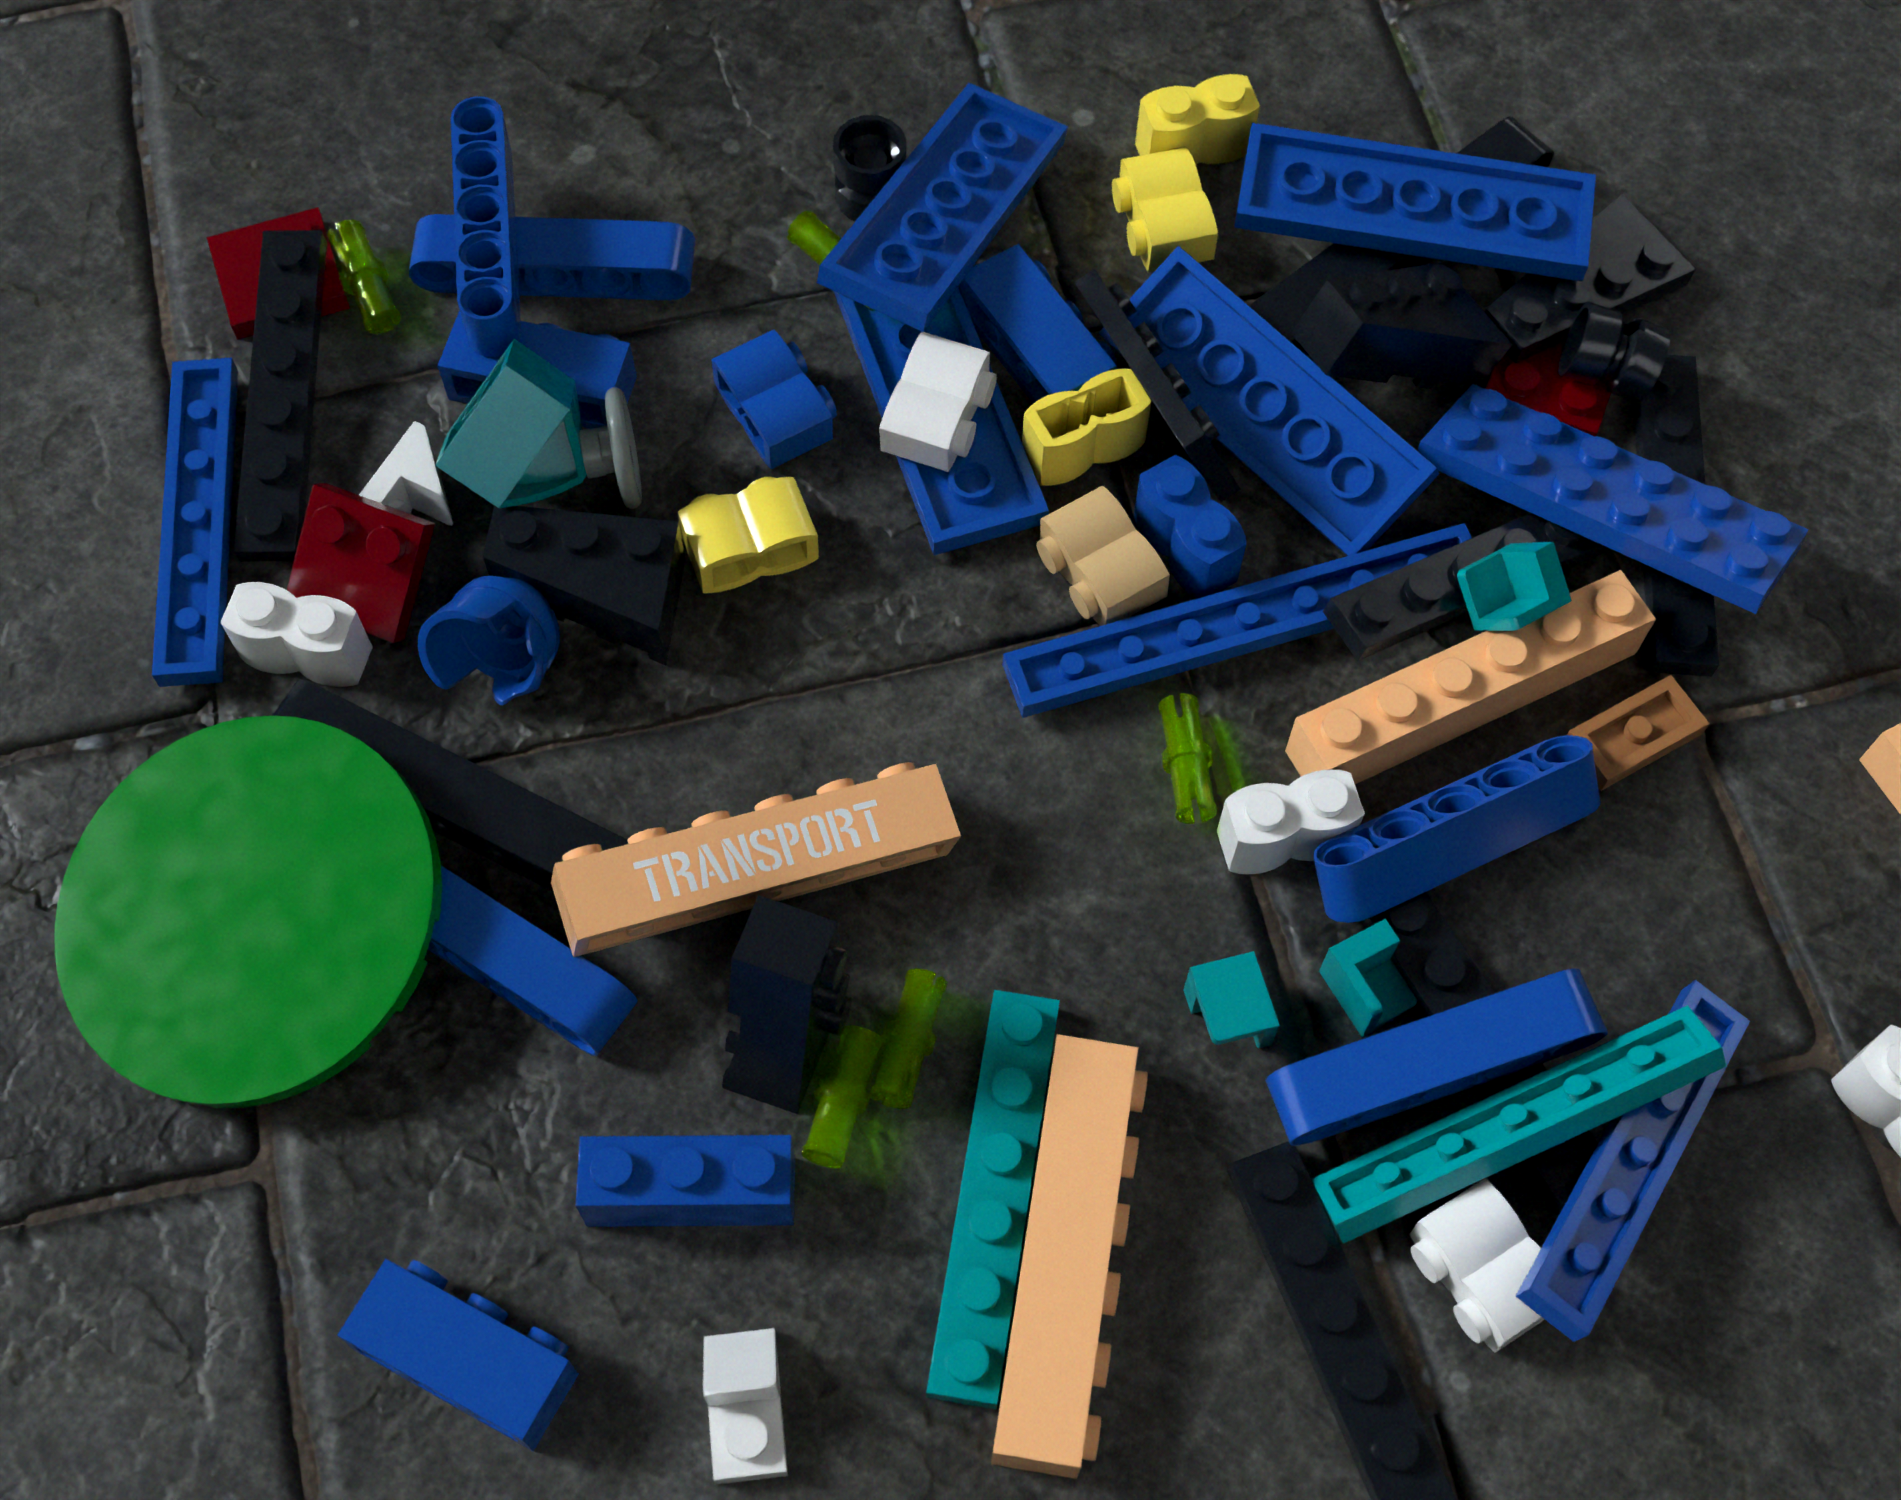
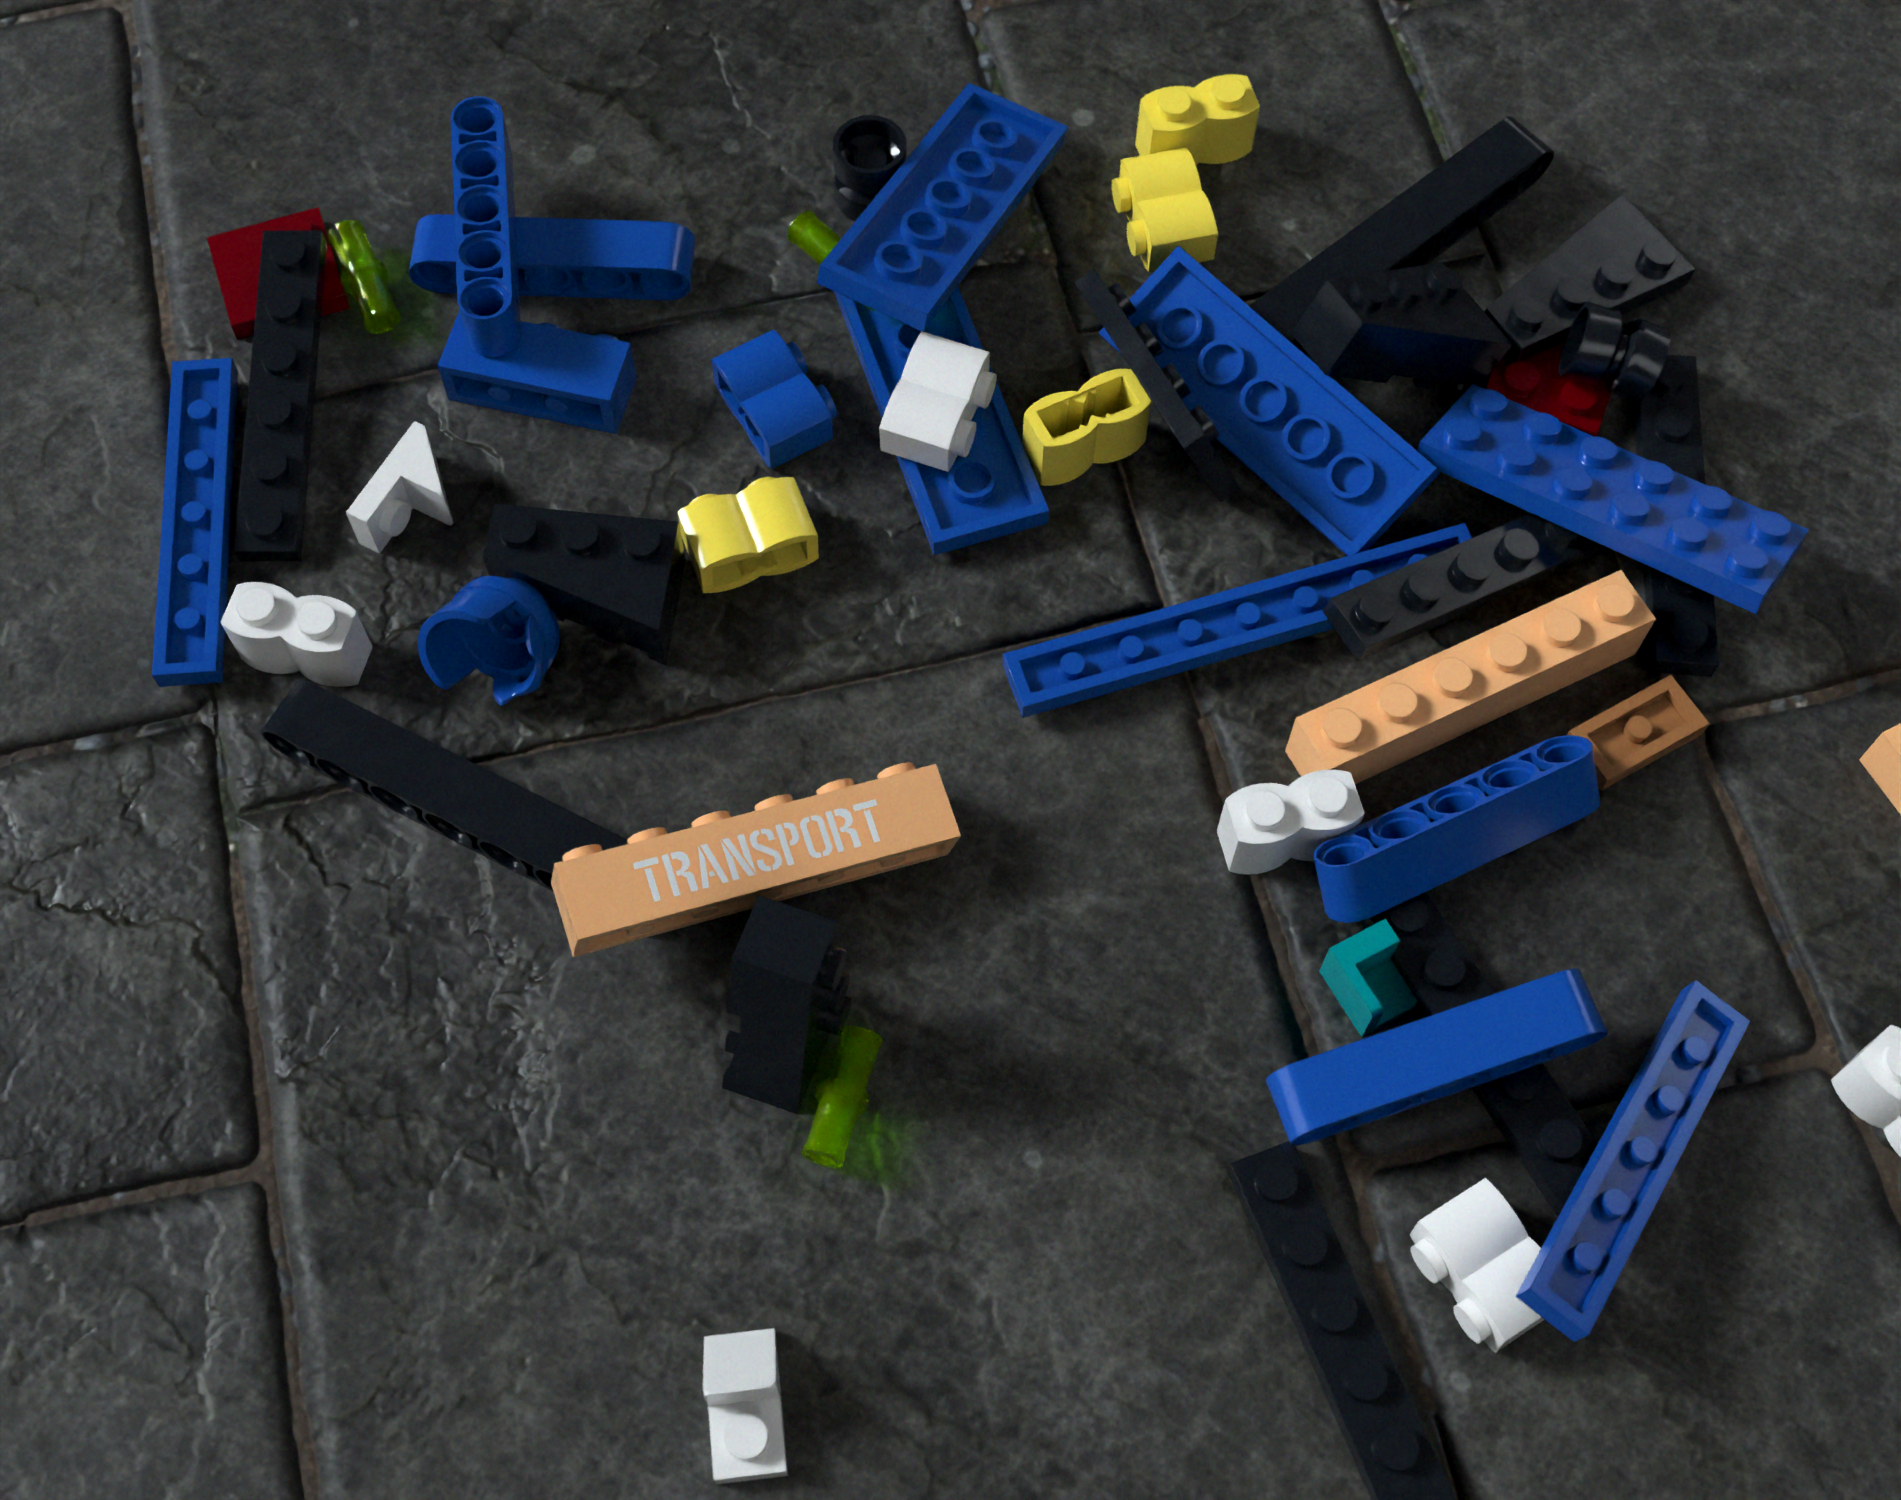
green tile [54,715,442,1108] -> none
dark red plate [287,483,435,643] -> none
blue brick [337,1259,579,1452] -> none
blue beam [428,866,638,1056] -> none
teal piece [435,339,642,509] -> none
blue brick [575,1135,795,1227] -> none
clear neon green pin [870,968,948,1109] -> none
teal plate [926,990,1060,1410] -> none
blue brick [959,244,1118,403] -> none
light nougat brick [991,1034,1148,1479] -> none
tan brick [1036,486,1170,626] -> none
blue brick [1134,455,1246,599] -> none
clear neon green pin [1158,693,1217,824] -> none
teal panel [1183,951,1280,1049] -> none
blue plate [1234,123,1596,281] -> none
teal plate [1311,1005,1727,1243] -> none
teal panel [1457,542,1572,631] -> none

